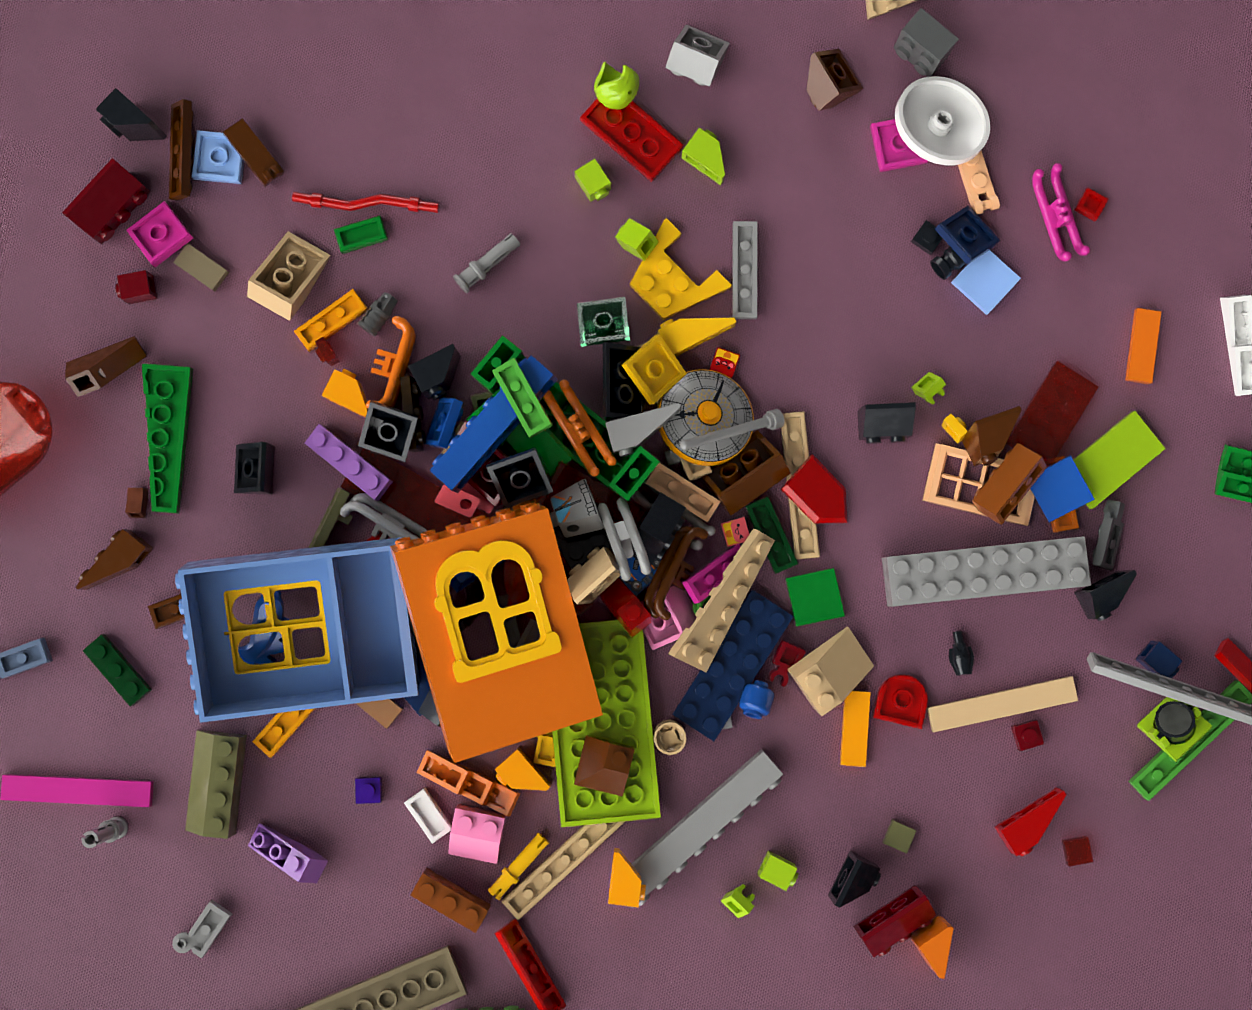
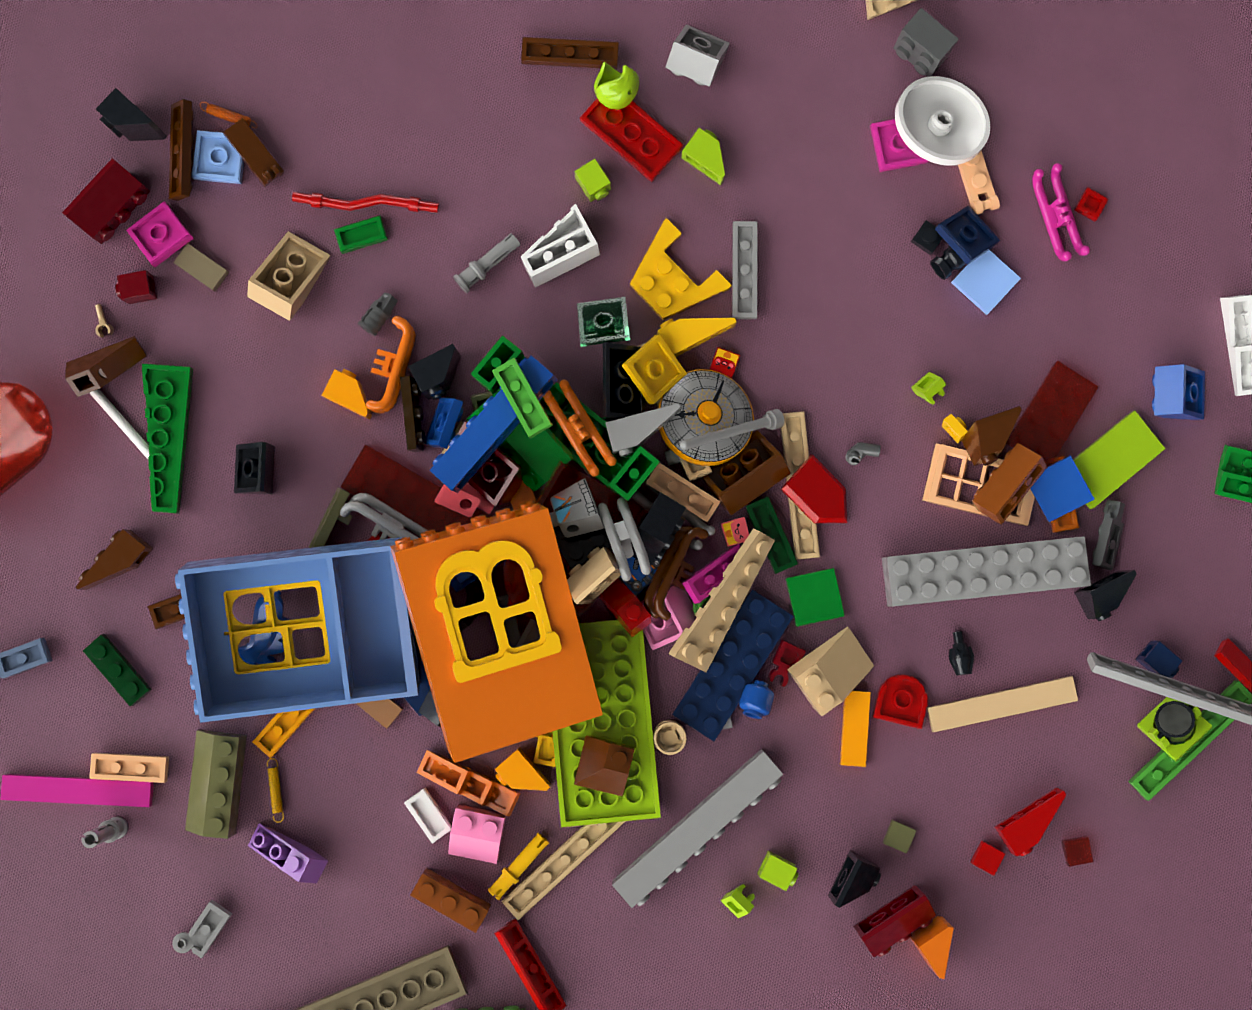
copper piece [125,488,148,518] -> none
light orange tile [294,289,368,352] -> none
medium lavender plate [305,424,393,501] -> none
clear red plate [315,337,340,366] -> none
dark purple plate [355,777,382,804] -> none
black slope [358,400,419,462] -> none
black slope [486,448,553,509] -> none
light orange slope [608,848,646,907] -> none
lime brick [615,218,659,261] -> none
reddish brown slope [806,49,863,111] -> none
black slope [857,402,916,444] -> none
dark red plate [1011,720,1044,751] -> none
orange tile [1125,308,1161,384] -> none
none -> white bar [90,389,150,459]
none -> light nougat plate [90,753,169,783]
none -> tan hand [95,304,114,337]
none -> orange piece [200,102,258,128]
none -> yellow piece [267,758,284,823]
none -> reddish brown plate [521,37,619,69]
none -> white wedge [521,204,600,288]
none -> dark grey arm [845,442,881,465]
none -> red tile [970,840,1005,876]
none -> slope [1152,364,1205,420]

